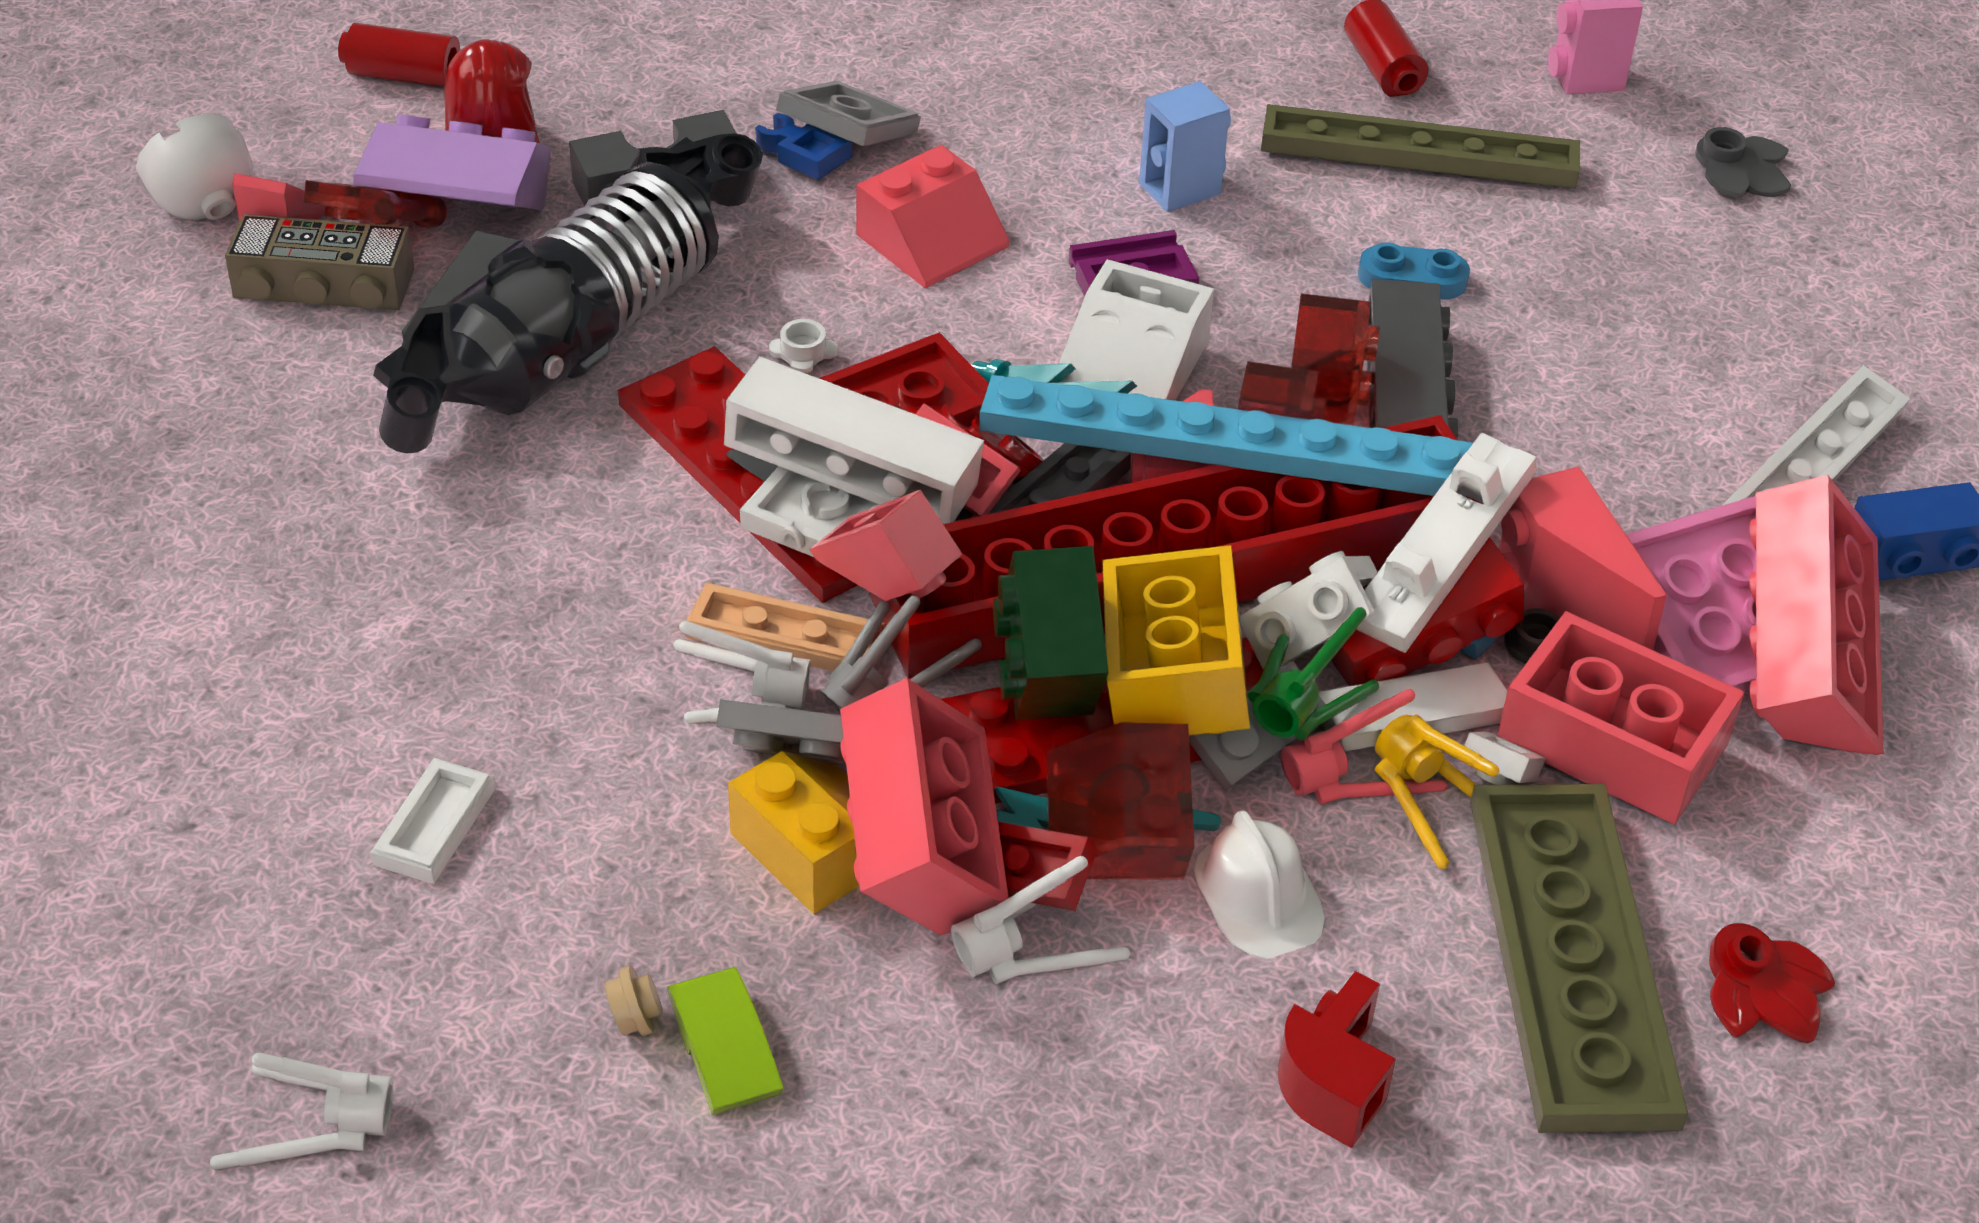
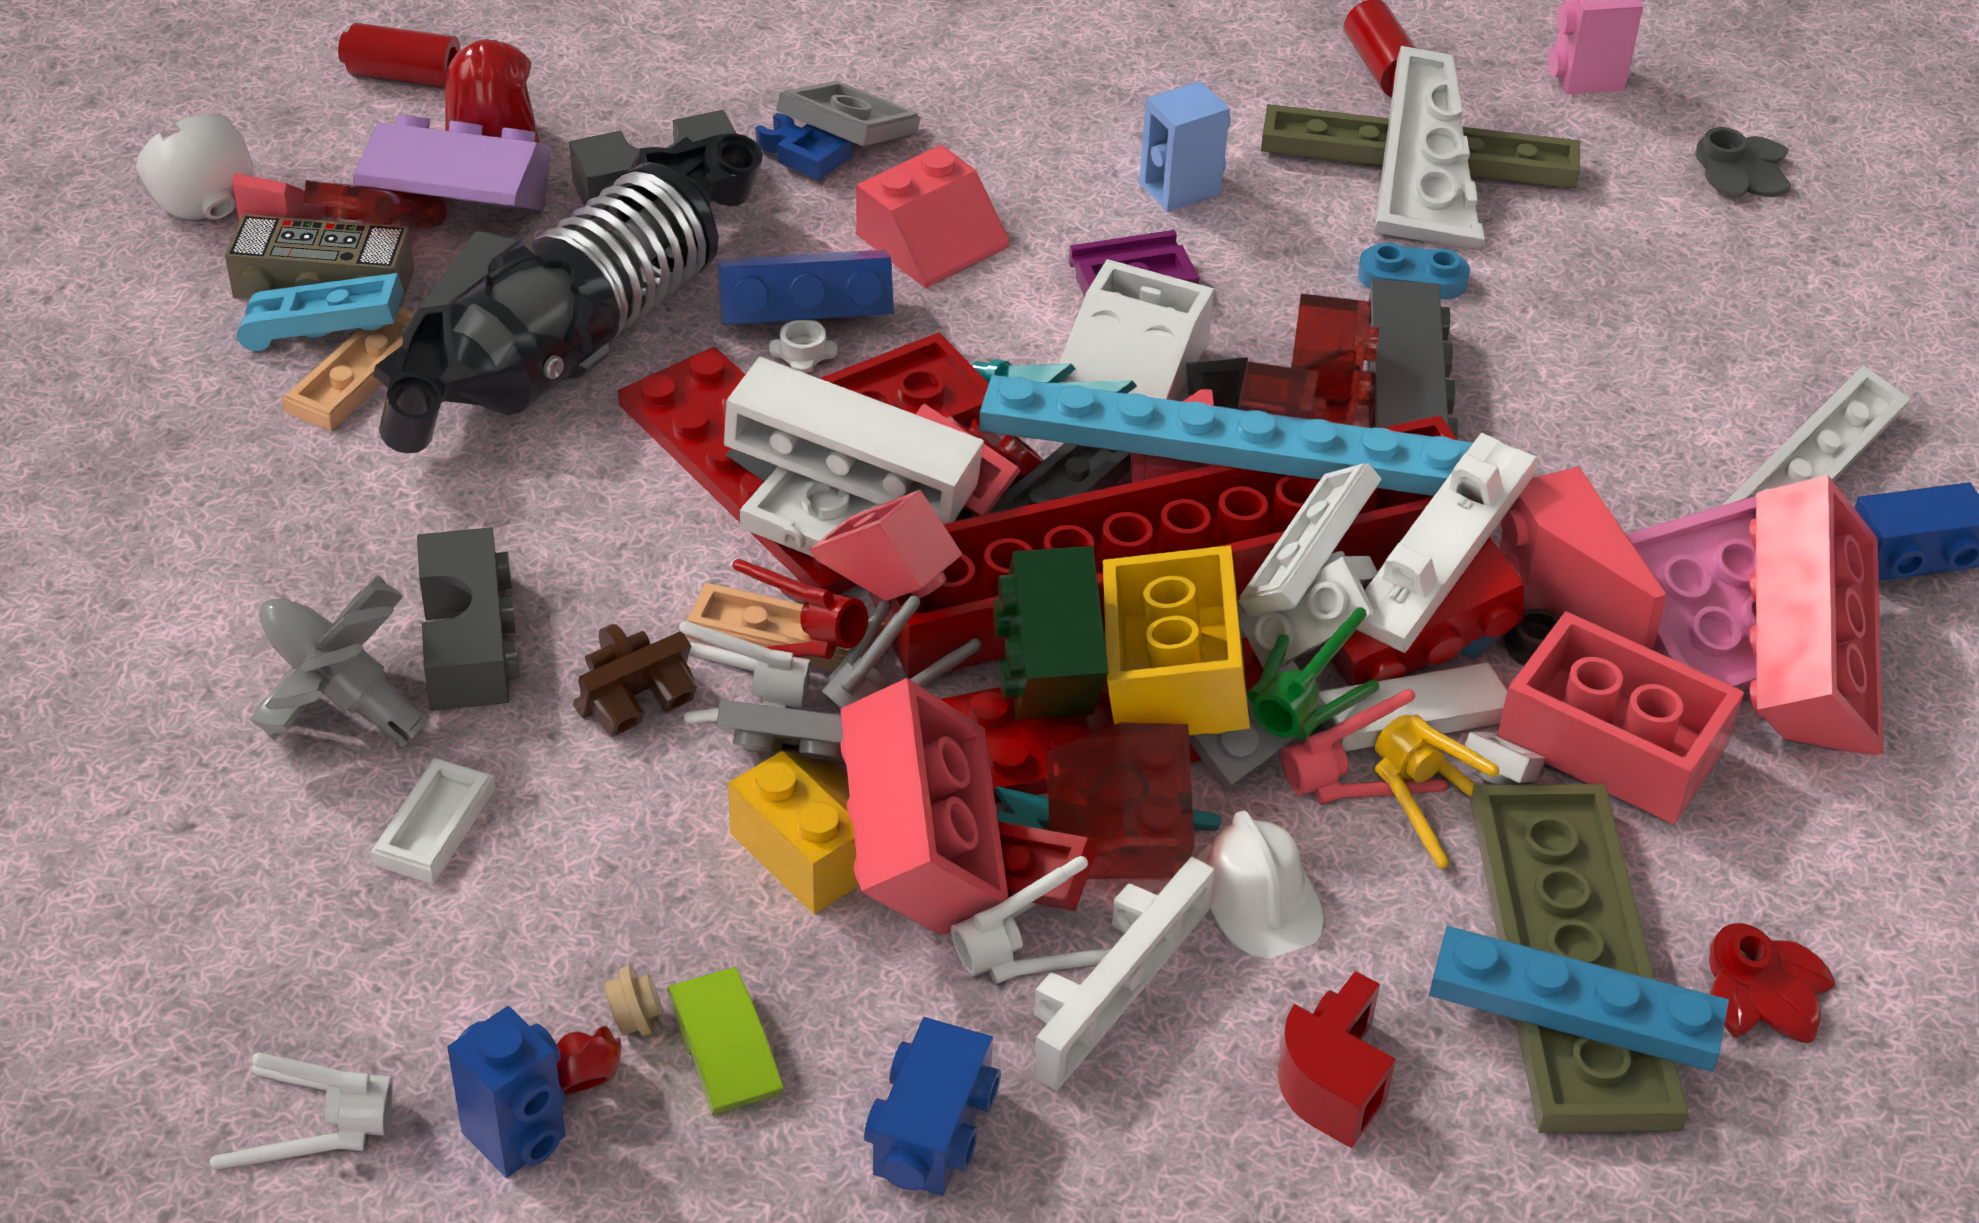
none -> medium azure plate [237,273,404,351]
none -> light grey piece [249,575,430,748]
none -> light nougat tile [282,307,415,431]
none -> dark grey arch [417,527,520,711]
none -> blue brick [447,1005,566,1178]
none -> red plate [557,1026,622,1096]
none -> reddish brown hips [573,624,697,737]
none -> blue brick [717,250,894,325]
none -> red plant [732,559,868,660]
none -> blue brick [864,1016,1001,1196]
none -> white hinge [1033,856,1215,1091]
none -> pearl dark grey plate [1186,357,1252,411]
none -> white tile [1238,463,1381,617]
none -> white wing [1374,46,1485,249]
none -> dark azure plate [1429,926,1729,1072]

